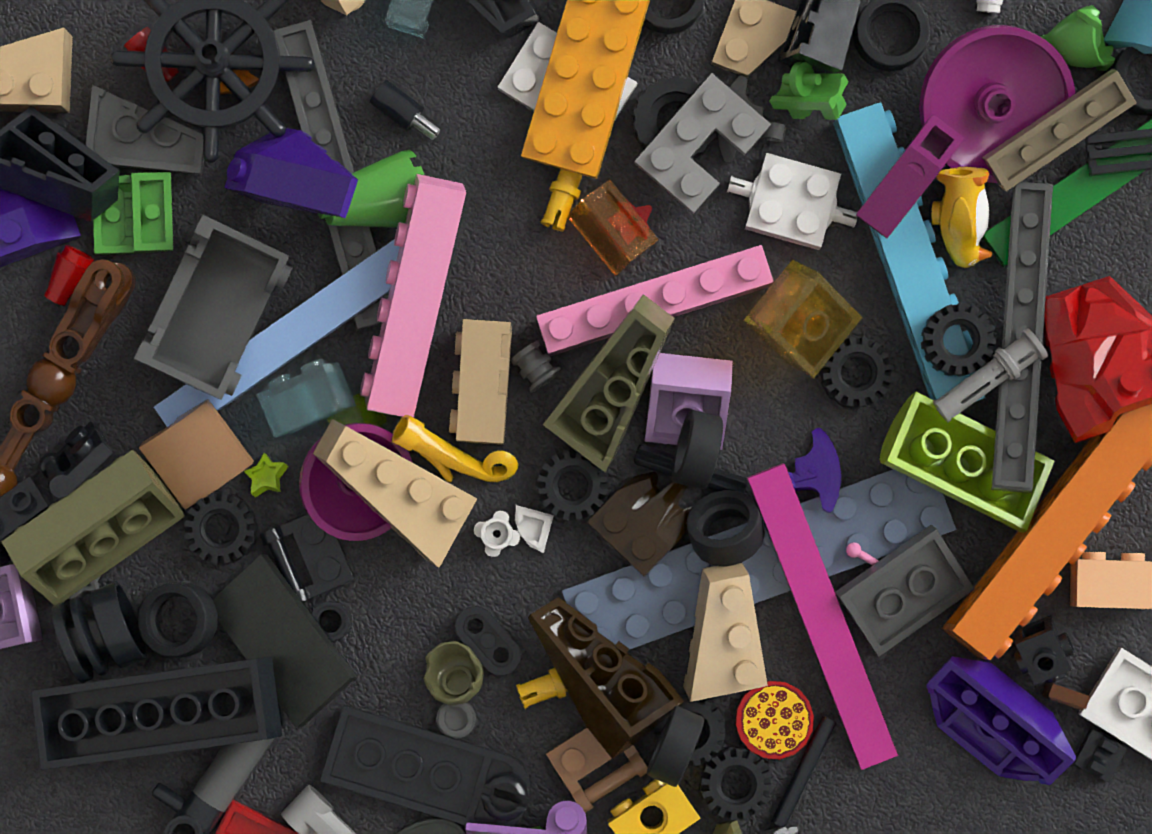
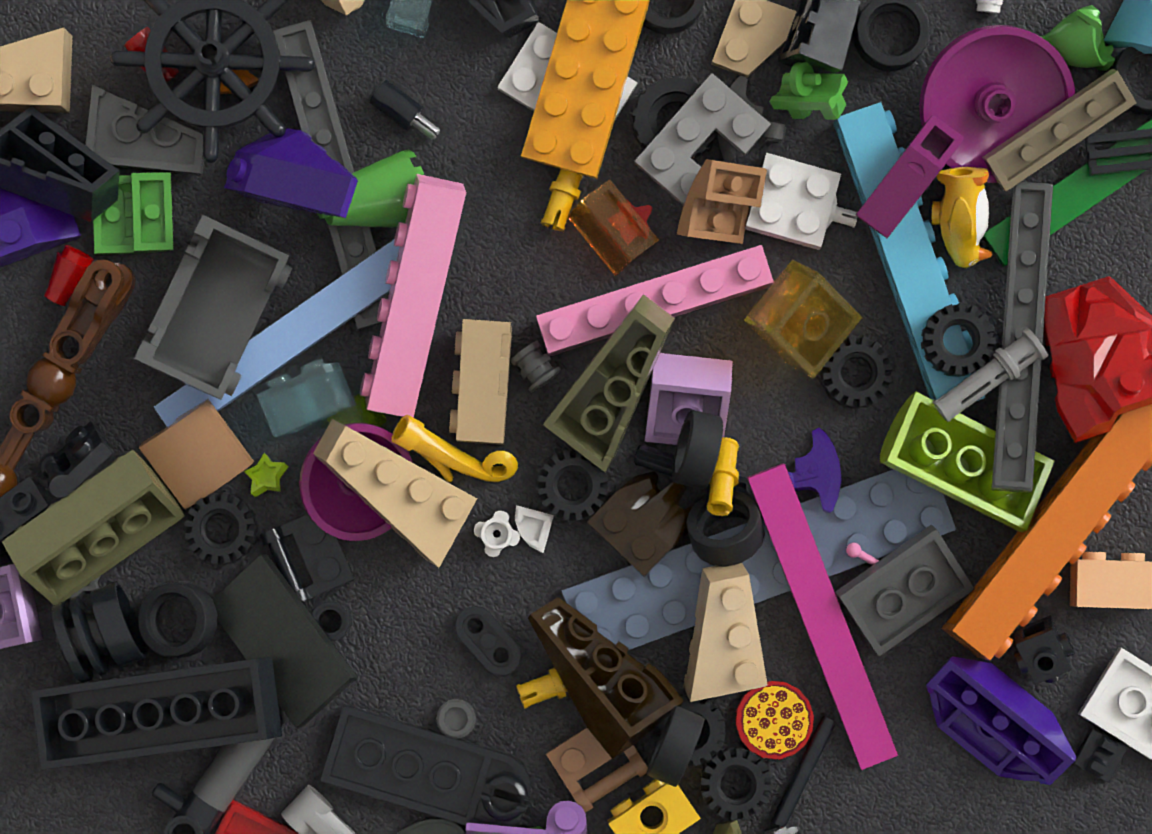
olive hair [423,641,484,706] -> none
reddish brown tile [1042,683,1090,710] -> none
none -> medium nougat slope [677,159,767,244]
none -> yellow pin [707,437,739,516]

